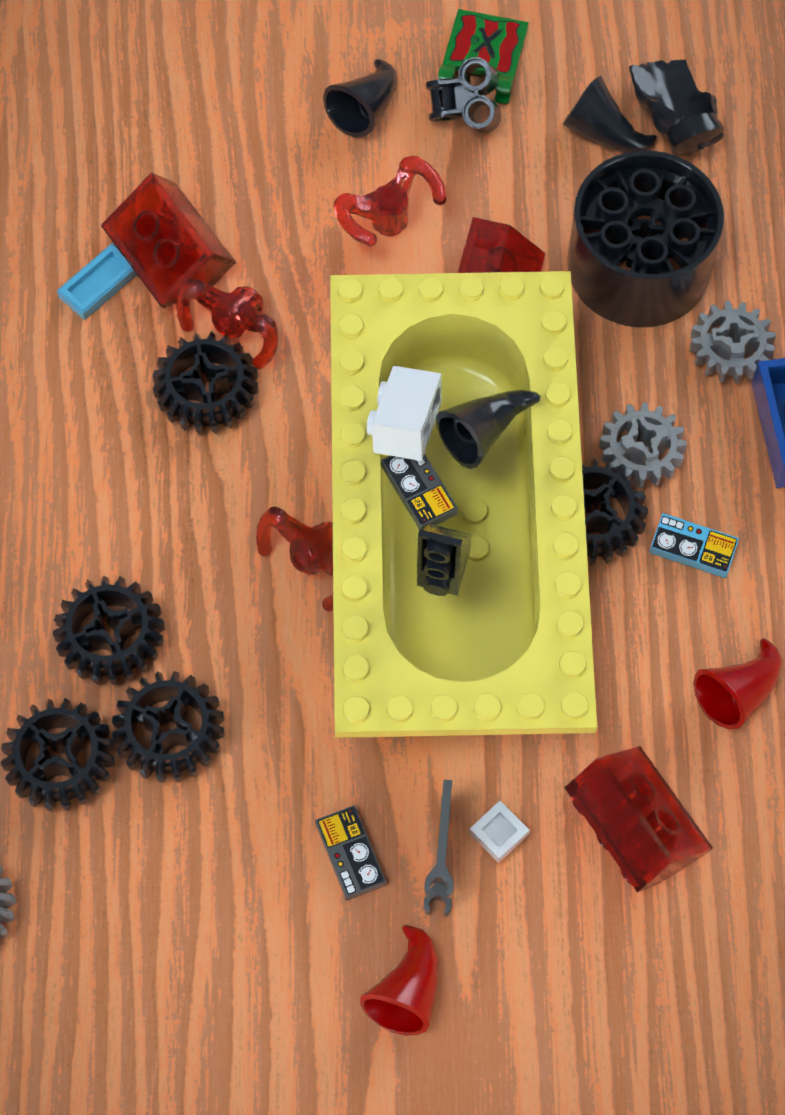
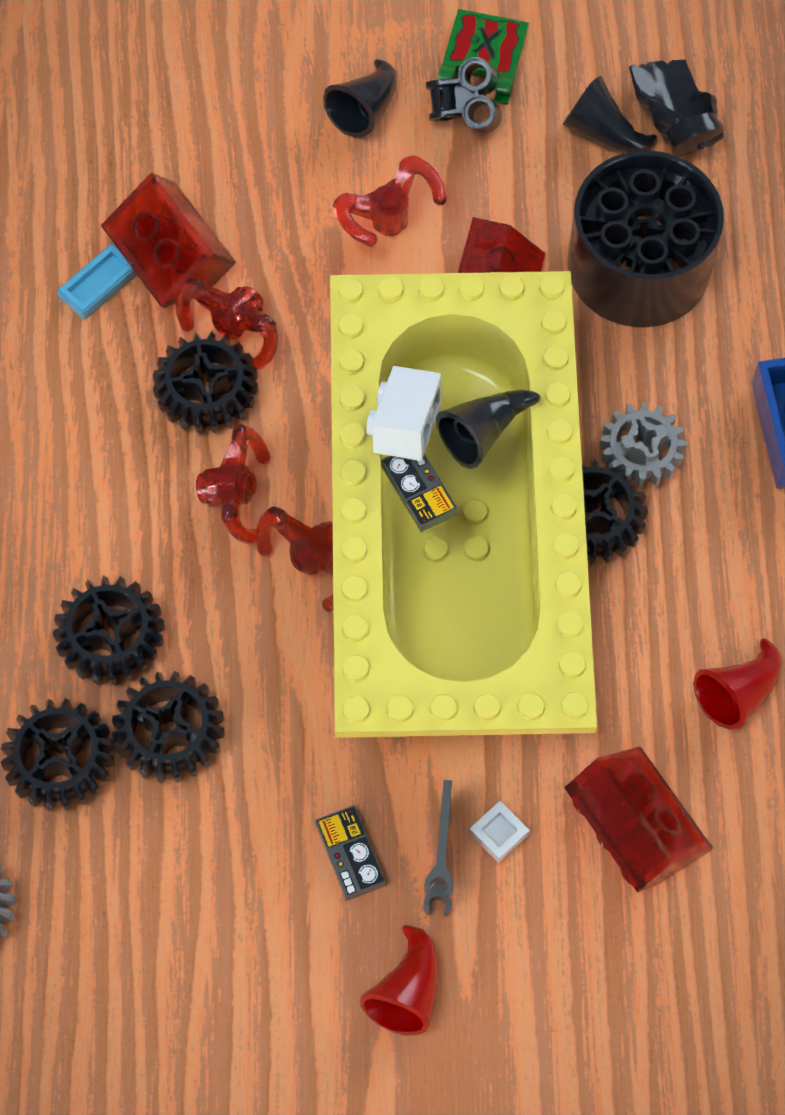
black slope [417,524,471,596] -> none
tile [649,513,739,578] -> none
light grey gear [690,301,776,384] -> none
none -> clear red piece [196,424,271,544]

